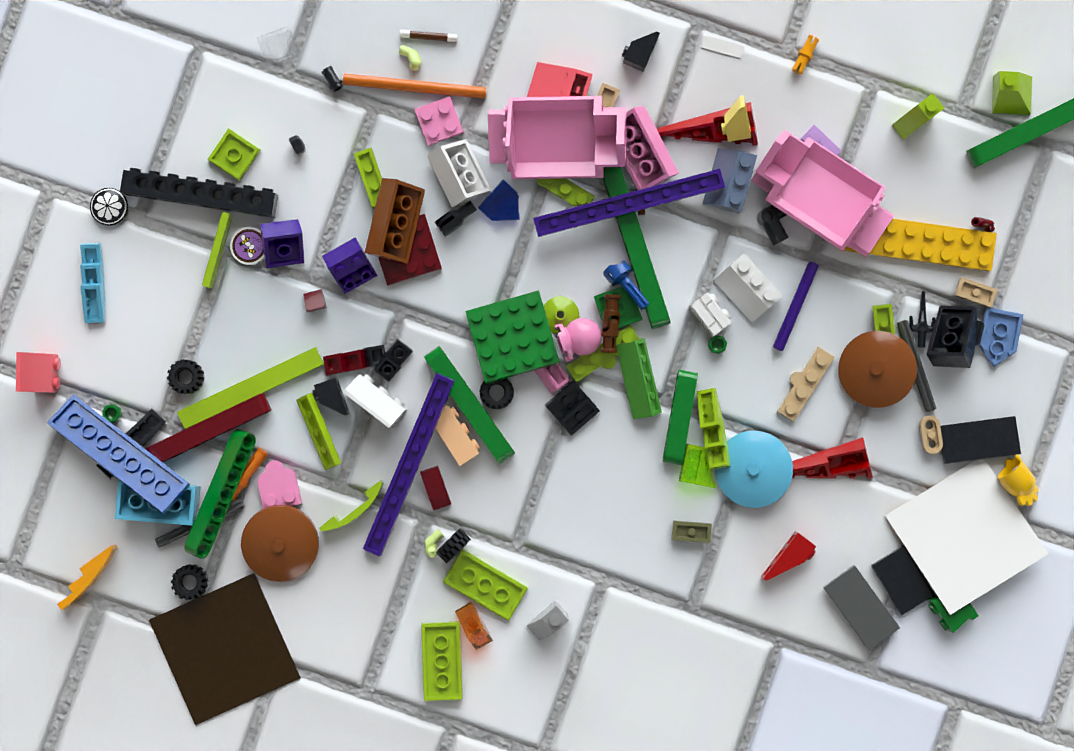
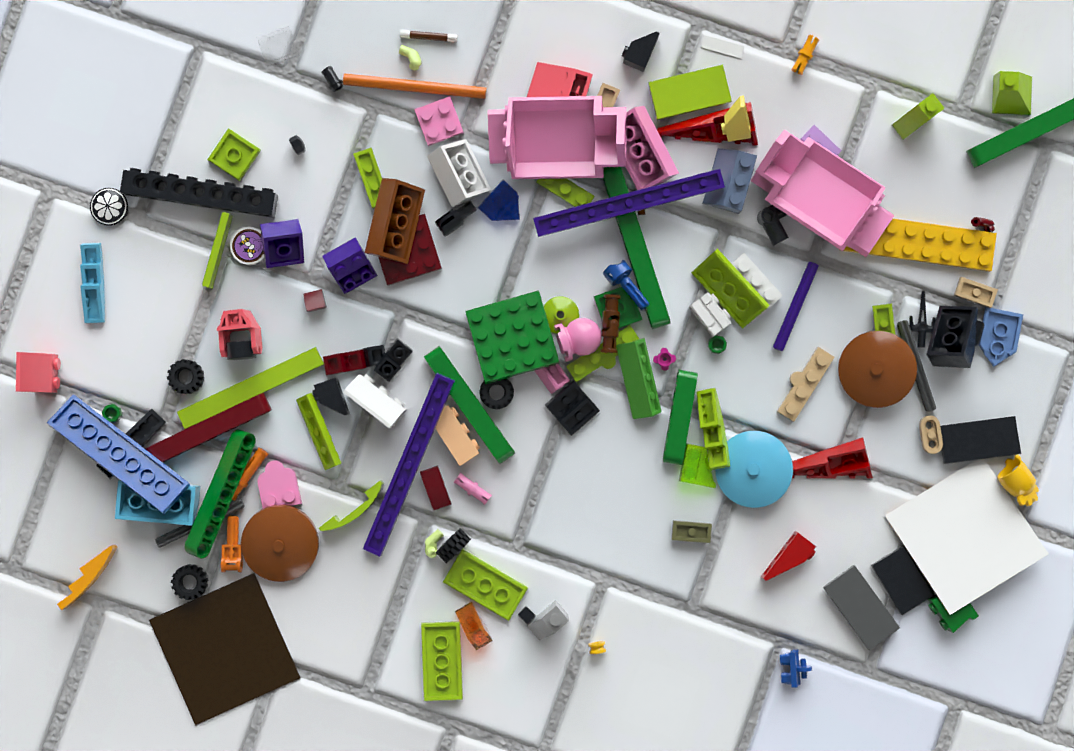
none -> coral piece [217,309,262,360]
none -> orange connector [221,516,243,573]
none -> bright pink pin [454,473,492,505]
none -> black piece [518,606,536,624]
none -> yellow bush [588,641,606,654]
none -> lime tile [648,64,732,120]
none -> dark pink plate [653,348,676,371]
none -> lime tile [691,248,770,329]
none -> blue hips [780,650,812,688]

